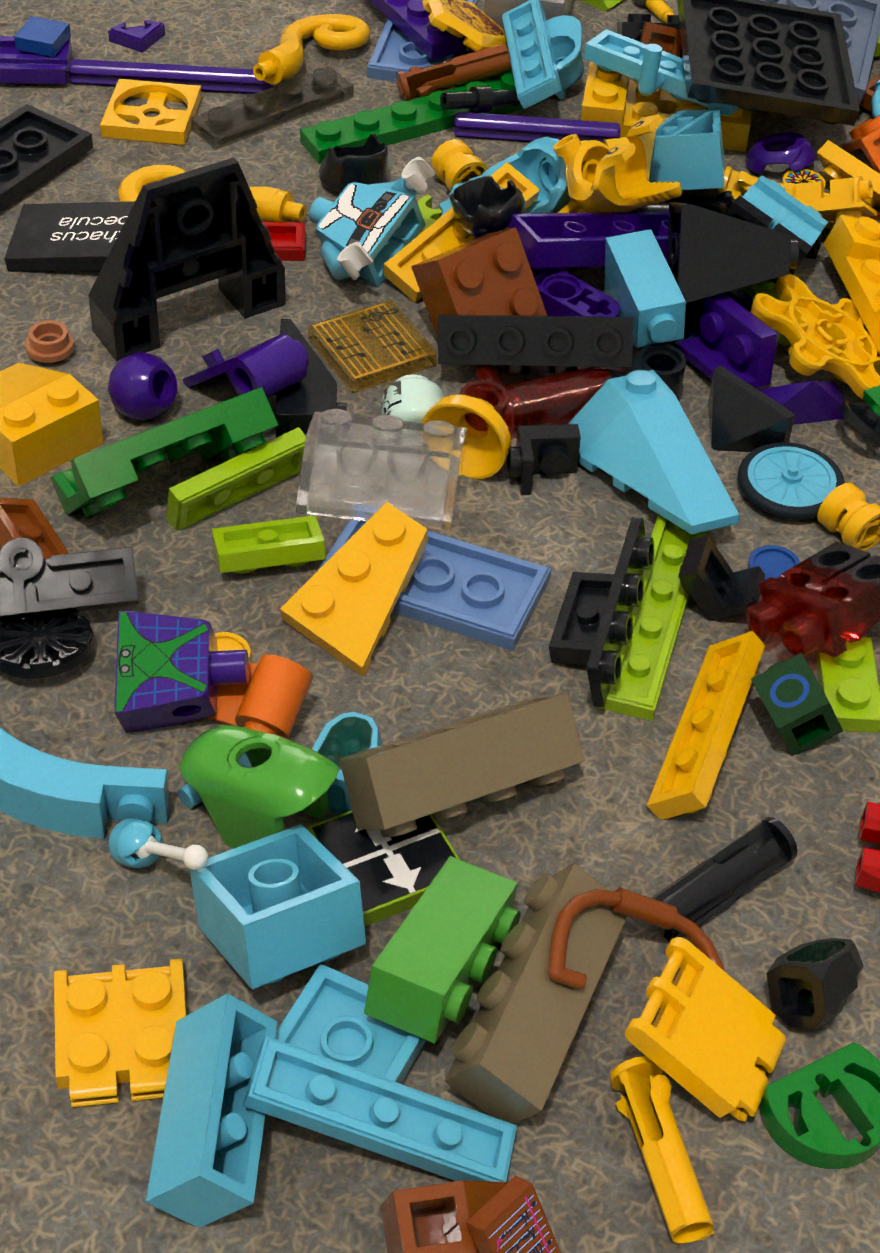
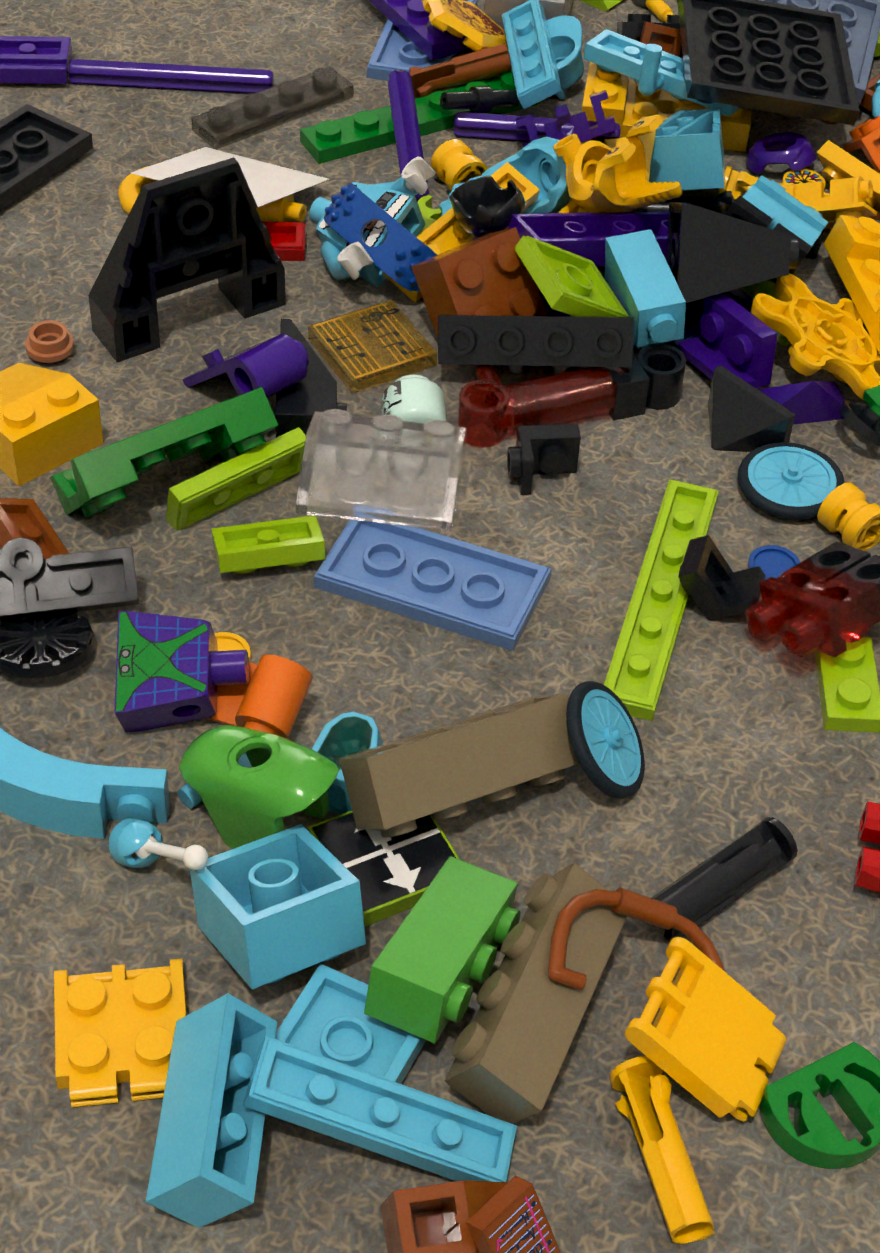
black tile [4,201,135,272] -> none
blue tile [14,16,71,57] -> none
yellow piece [100,79,202,145] -> none
dark purple piece [107,352,177,422] -> none
dark purple tile [108,20,165,53] -> none
yellow plant [253,14,370,85] -> none
yellow wing [280,502,429,677] -> none
black hair [319,133,388,193] -> none
yellow piece [420,395,511,480] -> none
black bracket [549,517,654,707] -> none
medium azure wedge [568,370,739,534] -> none
yellow plate [646,631,765,820] -> none
dark green brick [751,653,843,756] -> none
black rock [766,938,864,1030] -> none
none -> white sticker [131,147,329,208]
none -> blue piece [324,183,437,291]
none -> dark purple axle [388,70,429,203]
none -> lime tile [515,235,629,317]
none -> dark purple piece [516,90,617,148]
none -> wheel [566,681,645,799]

